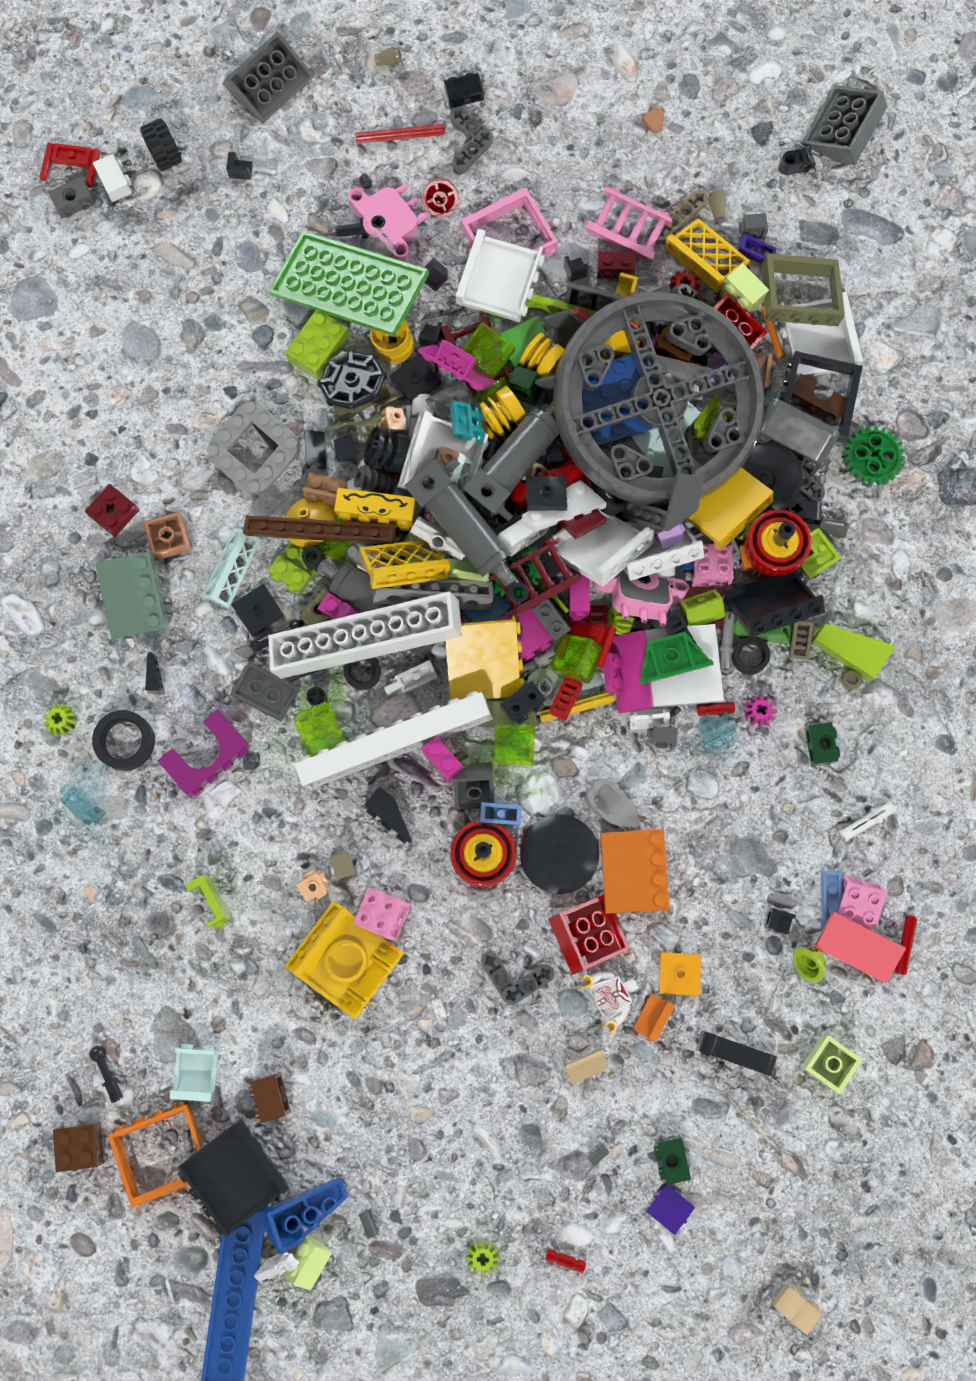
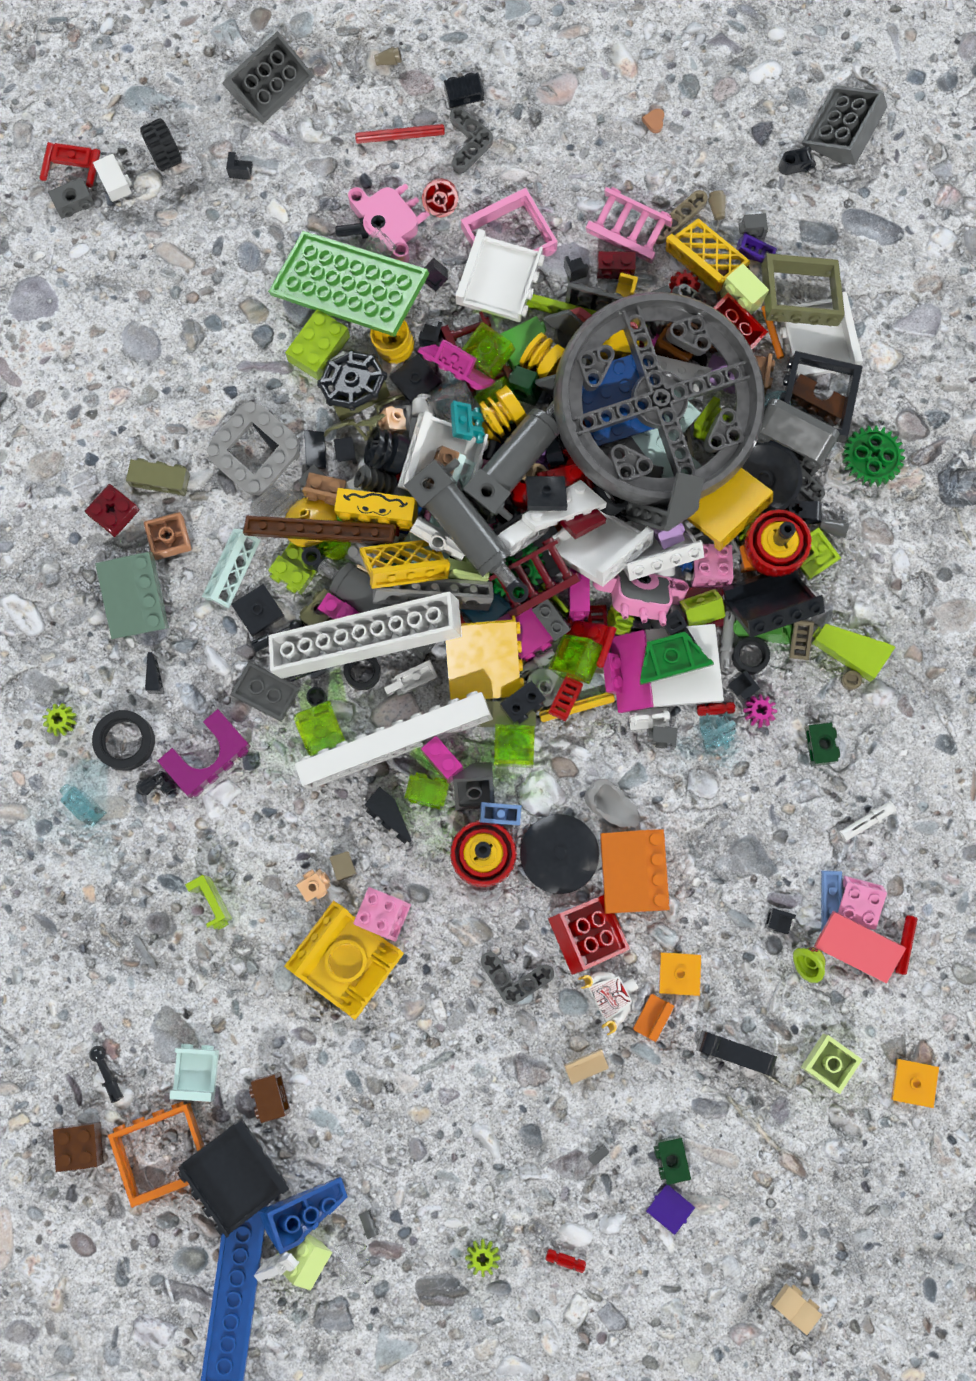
none -> olive brick [126,458,190,496]
none -> black piece [136,771,177,796]
none -> clear neon green brick [404,772,450,811]
none -> black panel [728,670,760,703]
none -> light orange plate [891,1059,939,1108]

